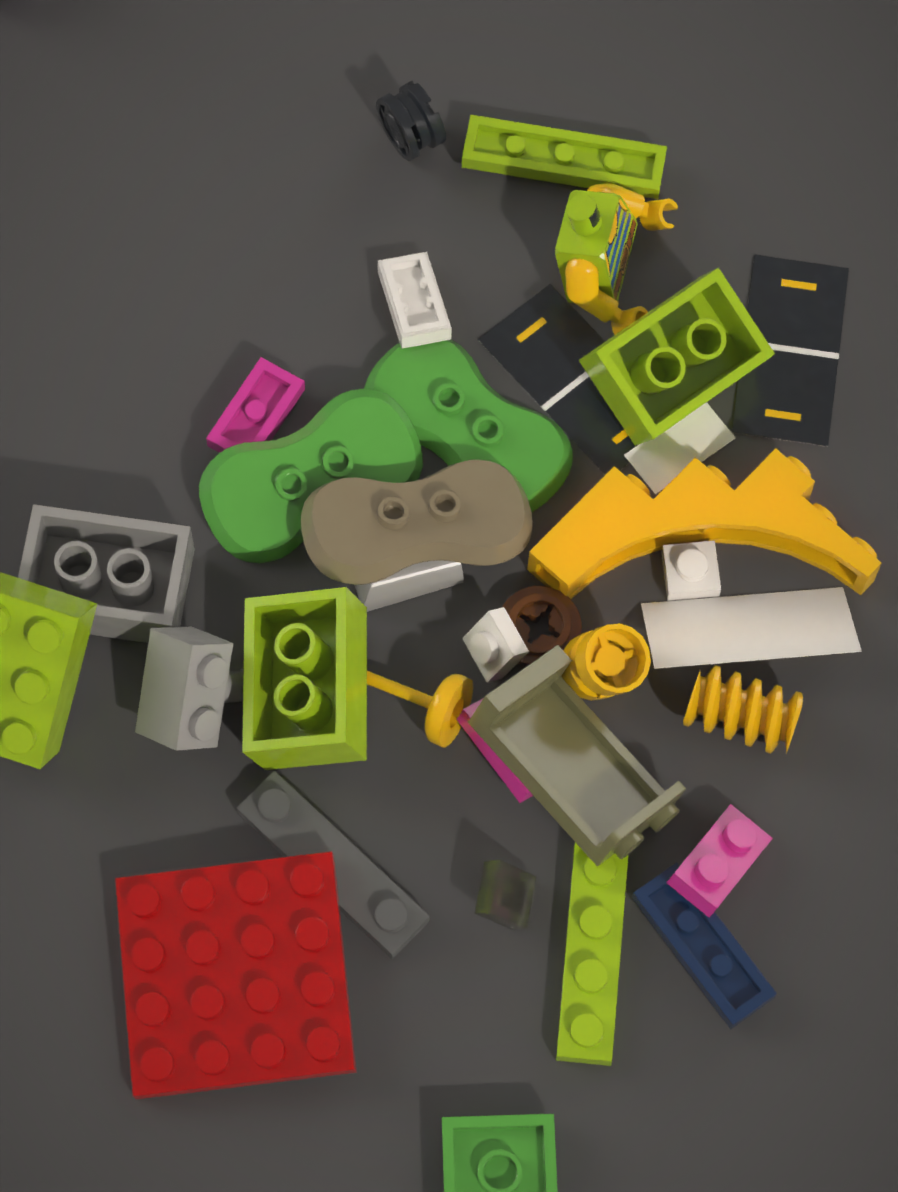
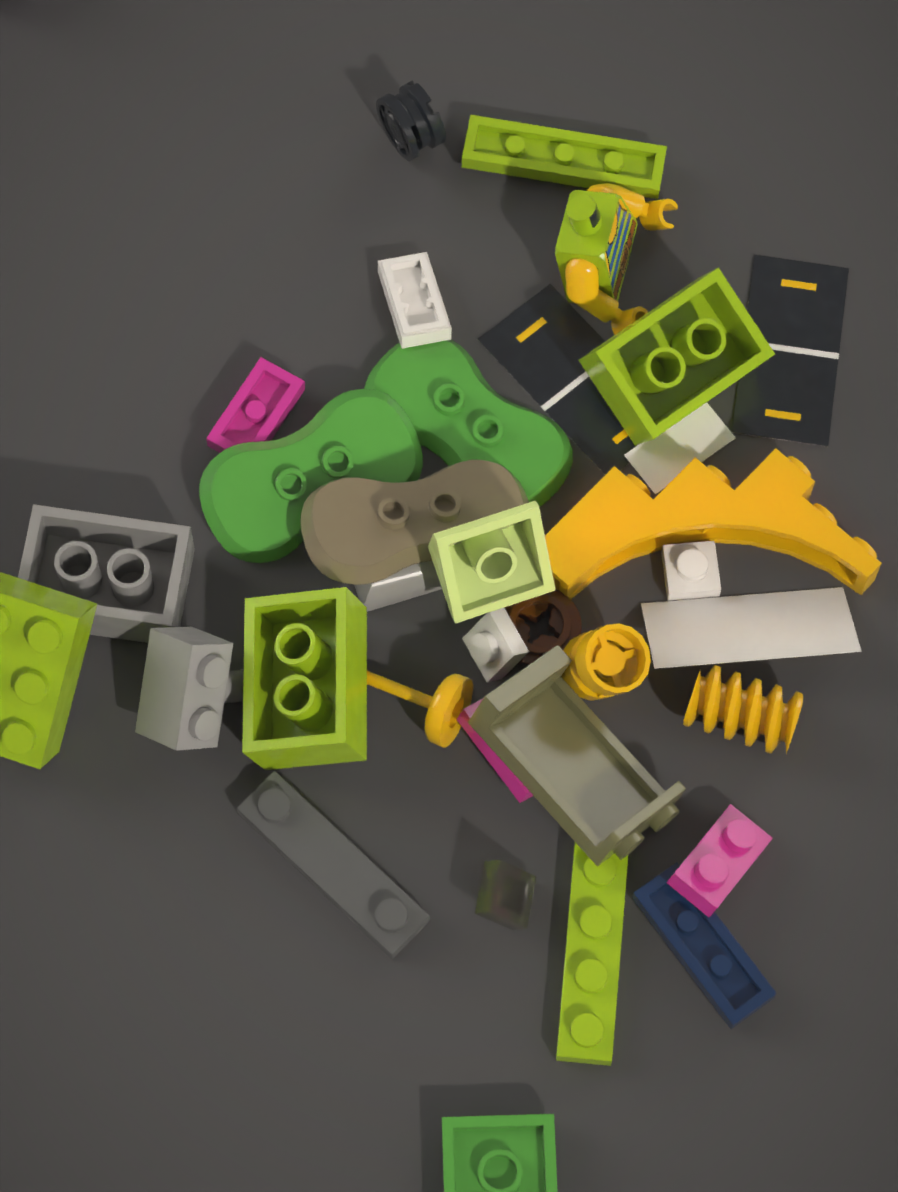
red plate [115,851,357,1099] -> none
none -> yellowish green slope [428,500,555,624]

